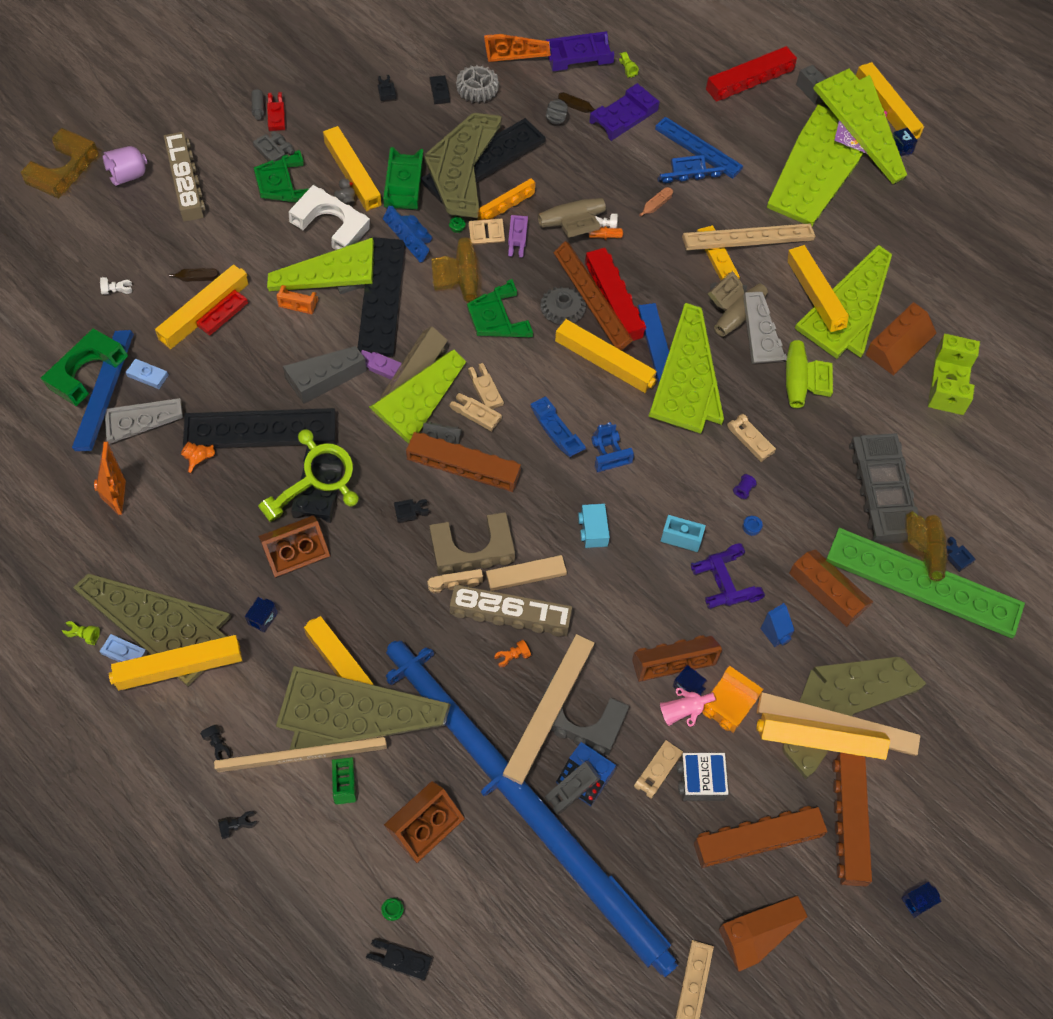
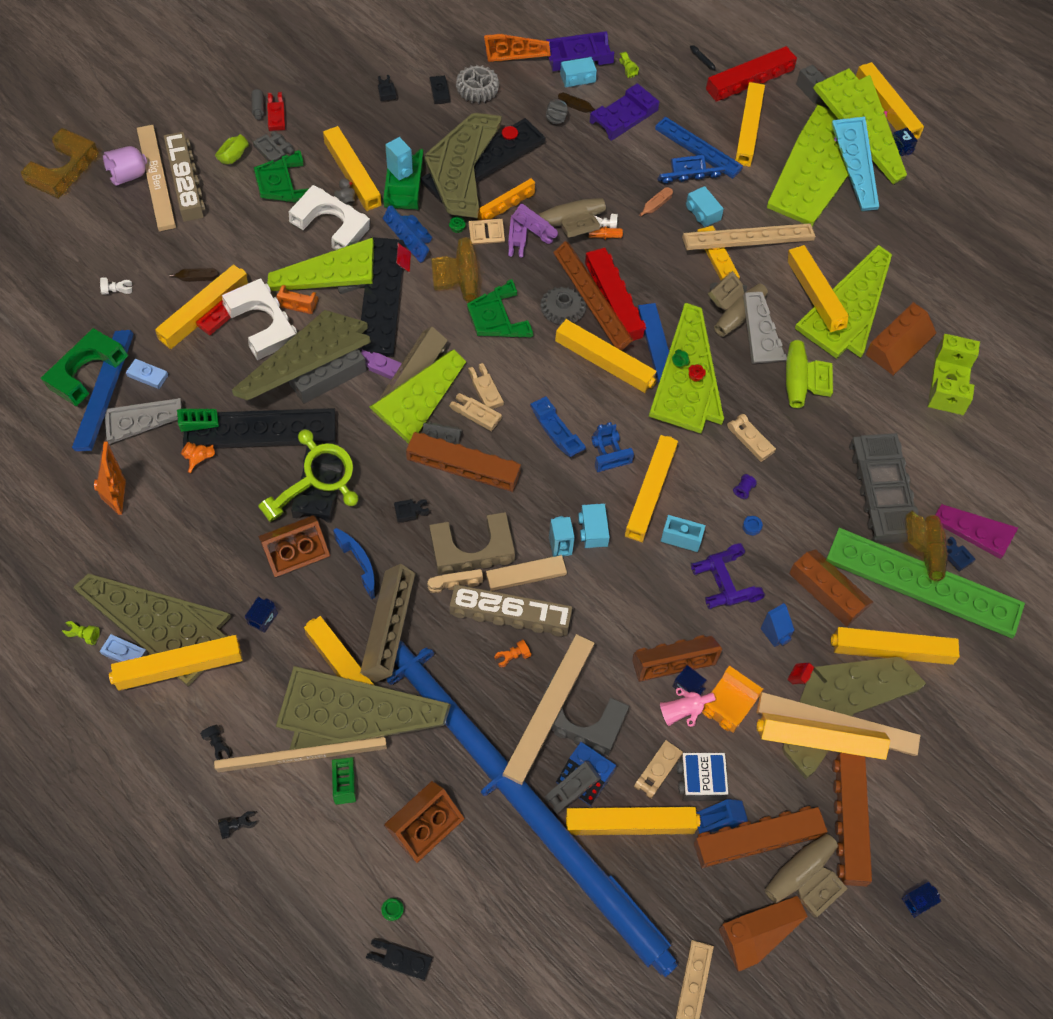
none -> tan tile [137,125,176,231]
none -> green slope [177,409,219,432]
none -> lime piece [215,134,249,165]
none -> white arch [222,278,297,360]
none -> olive wing [232,310,371,400]
none -> blue slope [333,528,376,599]
none -> dark tan brick [360,564,415,682]
none -> medium azure brick [385,137,413,180]
none -> red sticker [396,243,411,273]
none -> red piece [502,126,518,140]
none -> medium lavender hinge [512,204,558,244]
none -> medium azure brick [549,516,575,557]
none -> medium azure brick [560,57,597,87]
none -> yellow brick [566,807,700,835]
none -> yellow brick [625,435,678,543]
none -> green plate [672,349,689,367]
none -> medium azure brick [686,186,724,227]
none -> red plate [688,364,706,381]
none -> black piece [690,45,716,70]
none -> blue slope [696,799,748,834]
none -> yellow brick [735,82,765,167]
none -> dark tan plate [764,834,848,918]
none -> red plate [787,662,814,685]
none -> yellow brick [831,627,960,665]
none -> medium azure wing [832,117,879,211]
none -> magenta wing [932,504,1018,559]

